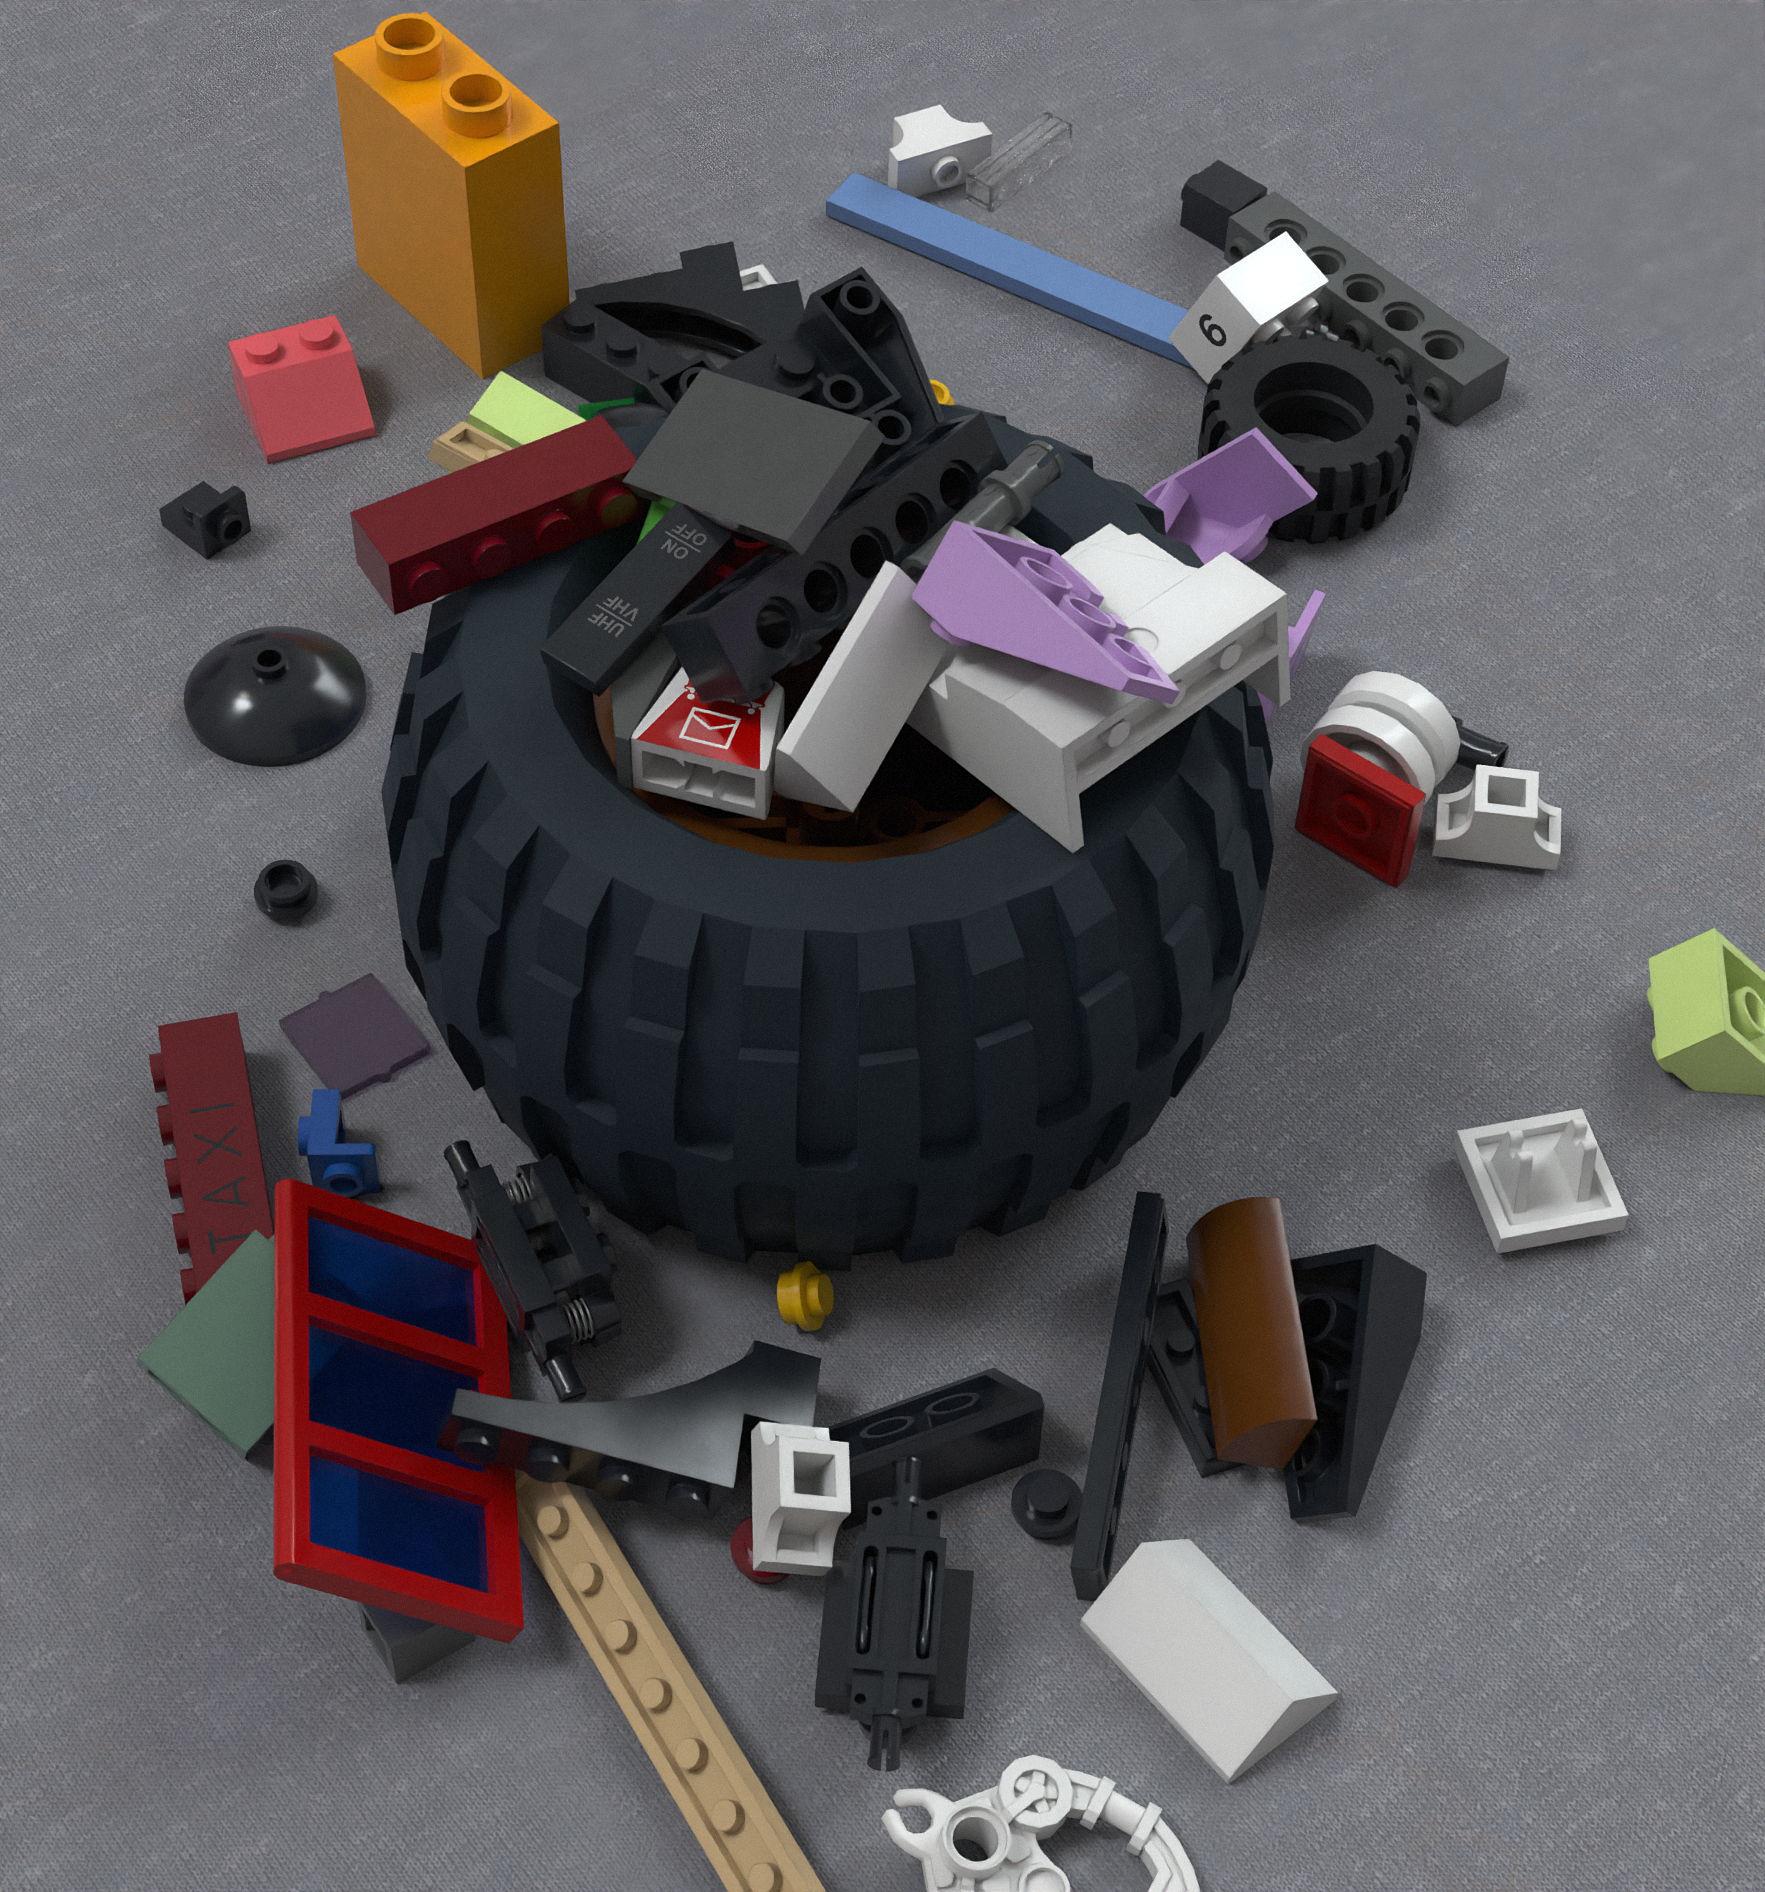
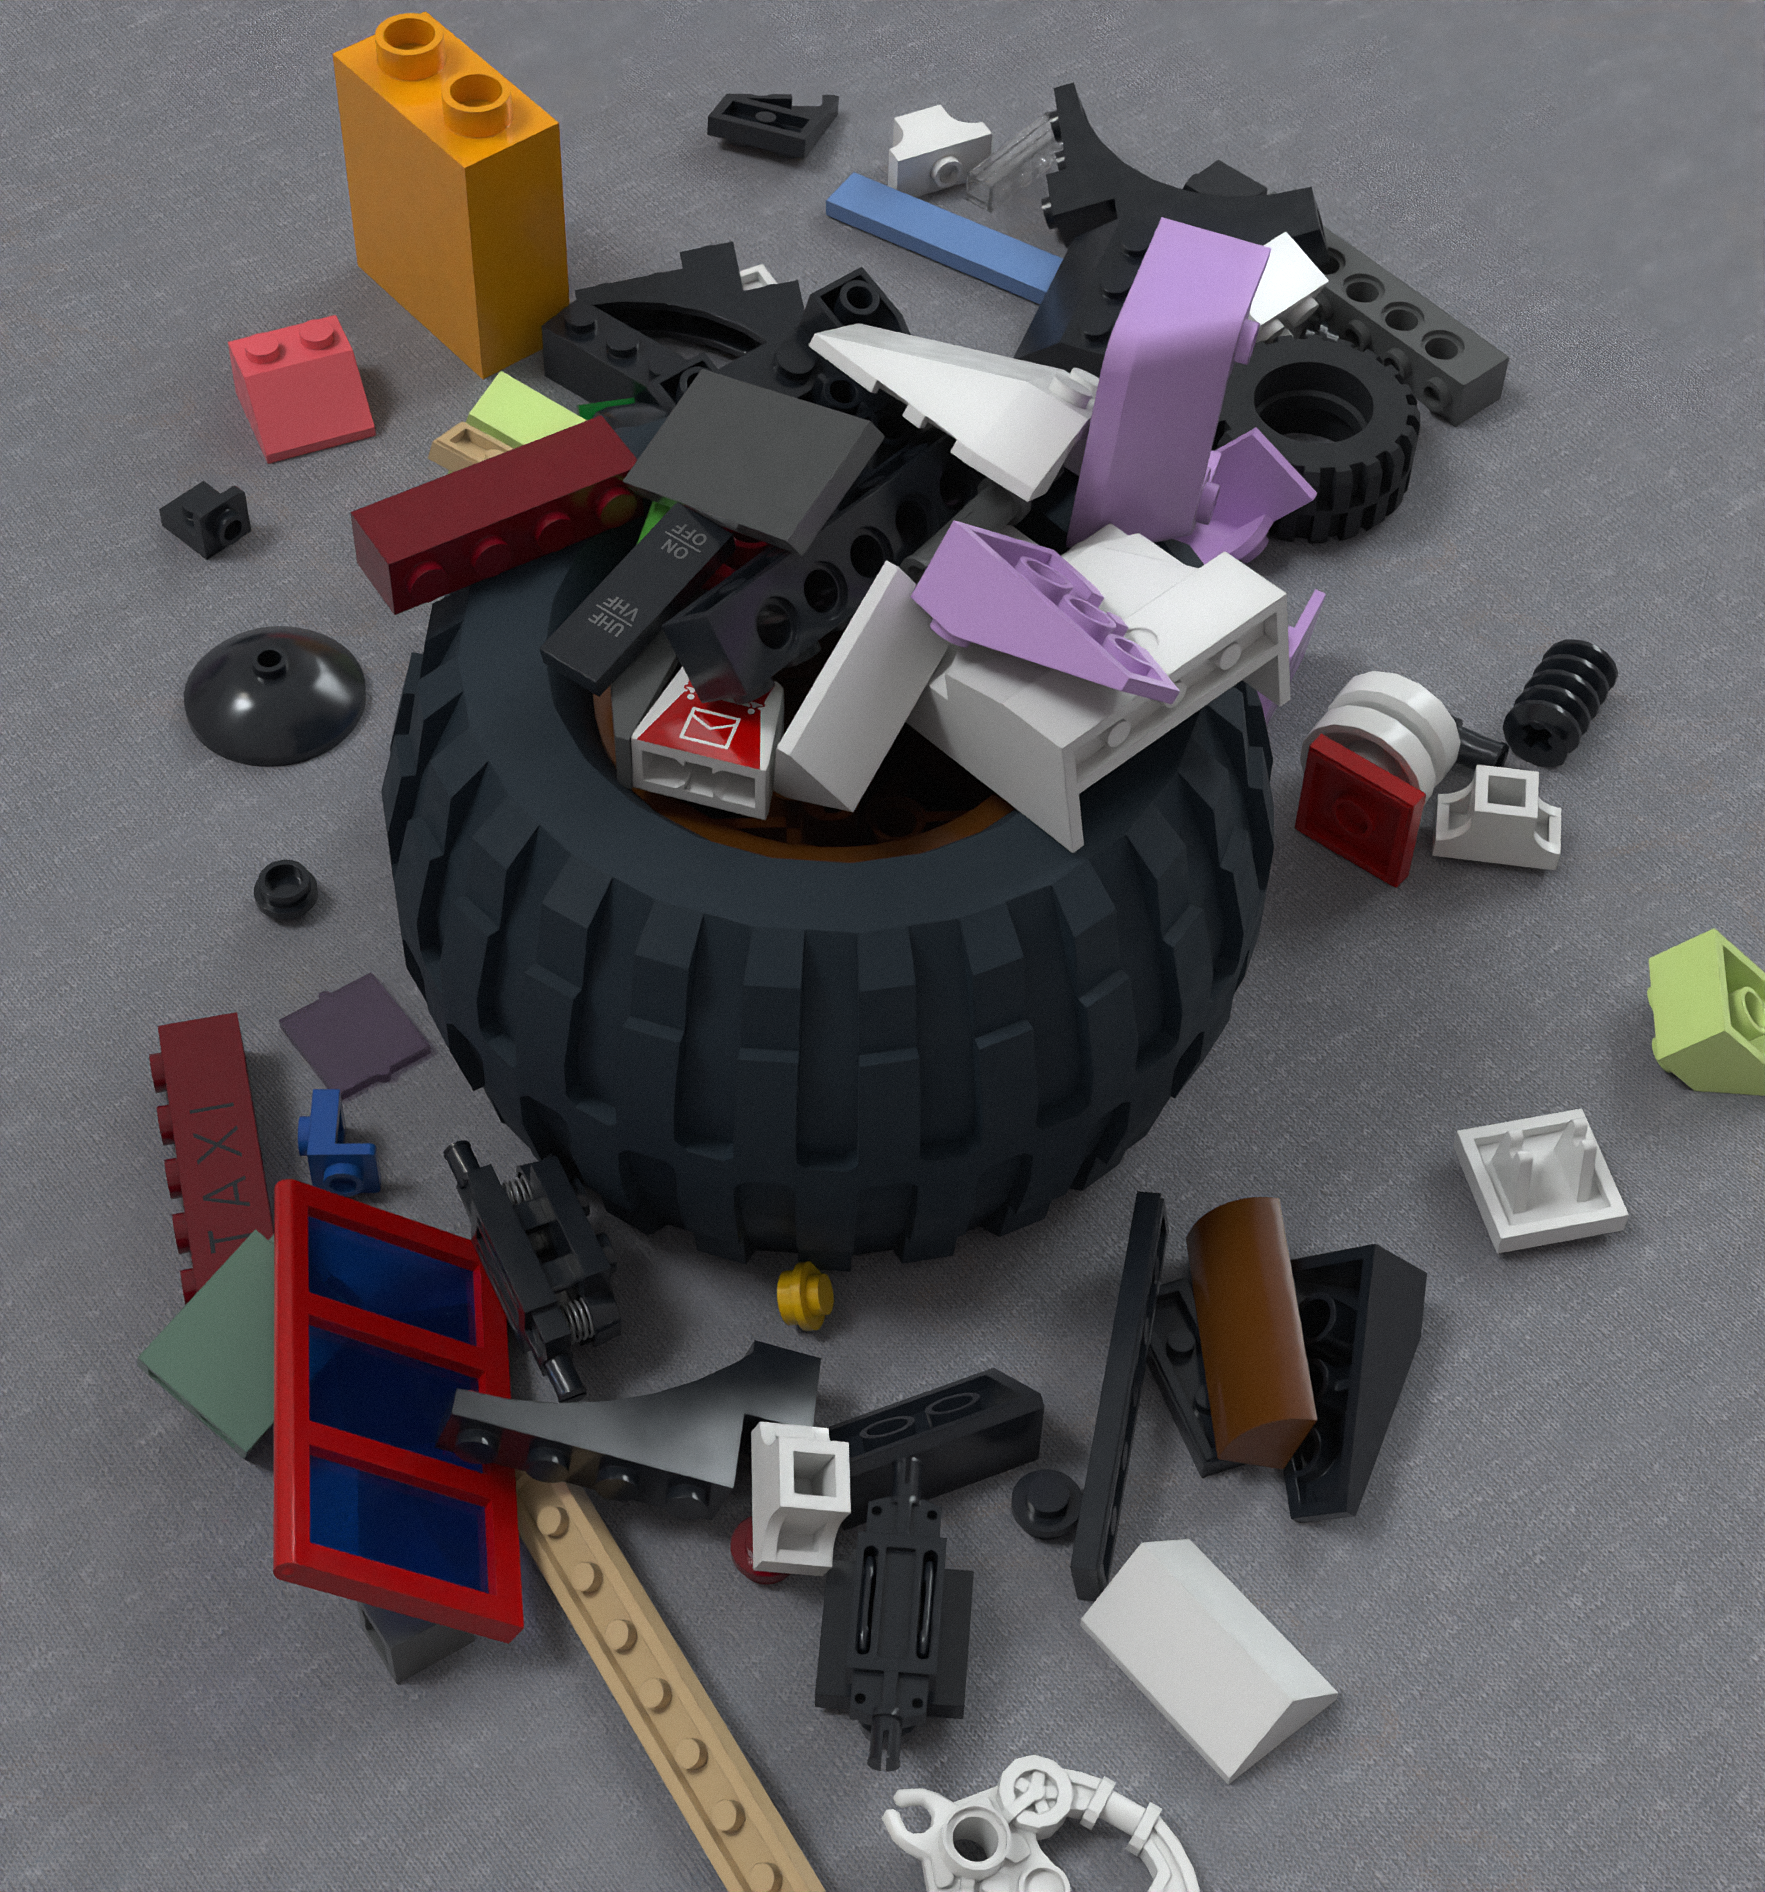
none -> black wing [707,94,839,158]
none -> white wedge [808,323,1099,502]
none -> black slope [1013,217,1157,378]
none -> black arch [1041,82,1331,266]
none -> lavender windscreen [1066,217,1272,548]
none -> black piece [1503,639,1618,768]

